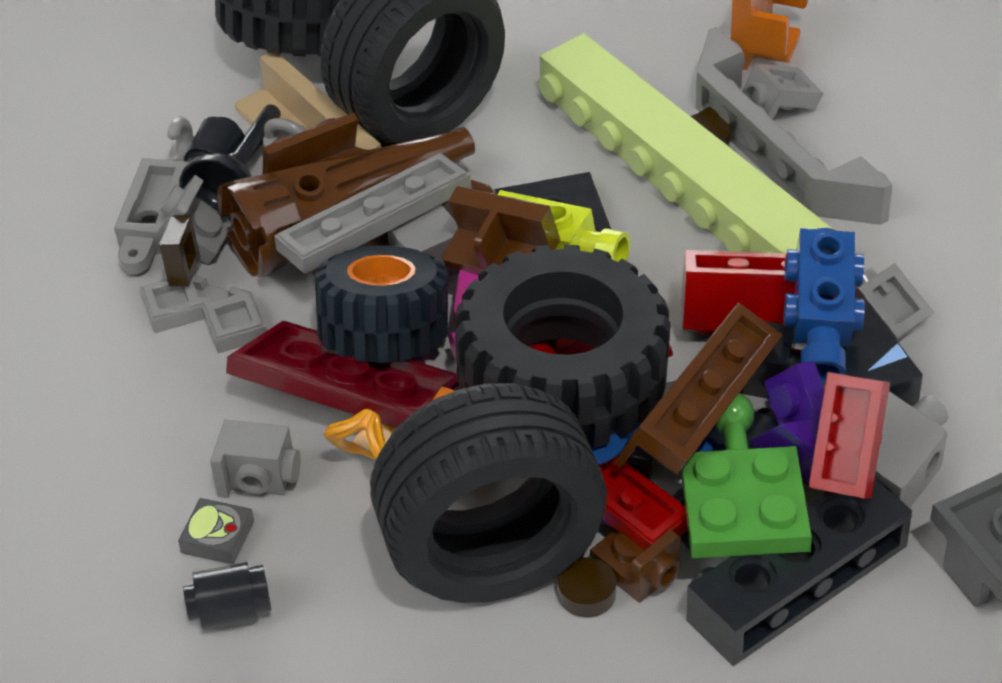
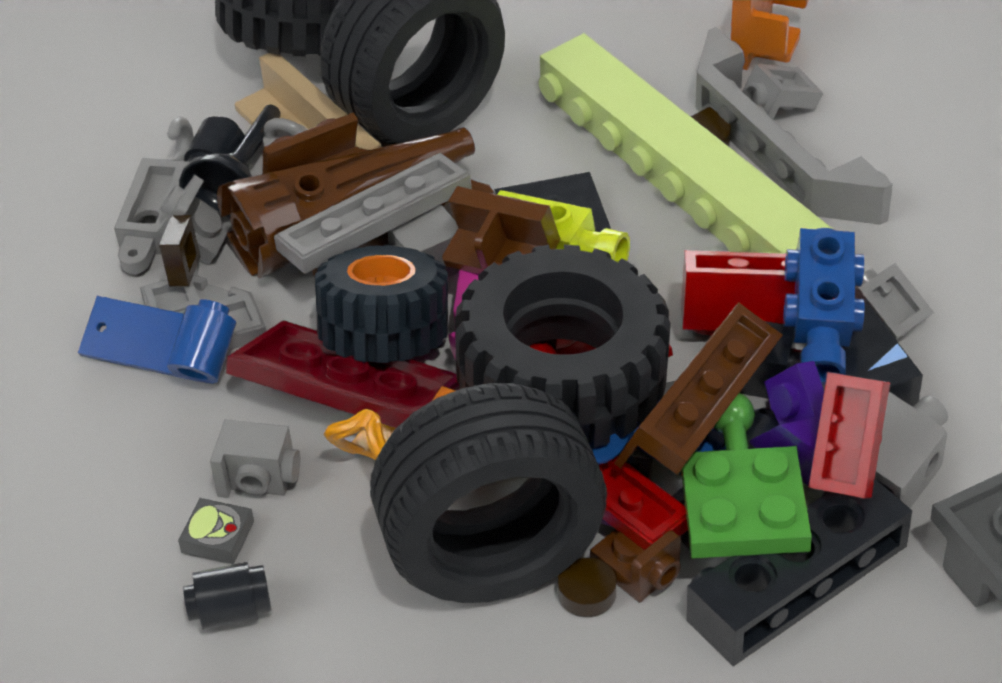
none -> blue door [78,295,237,384]

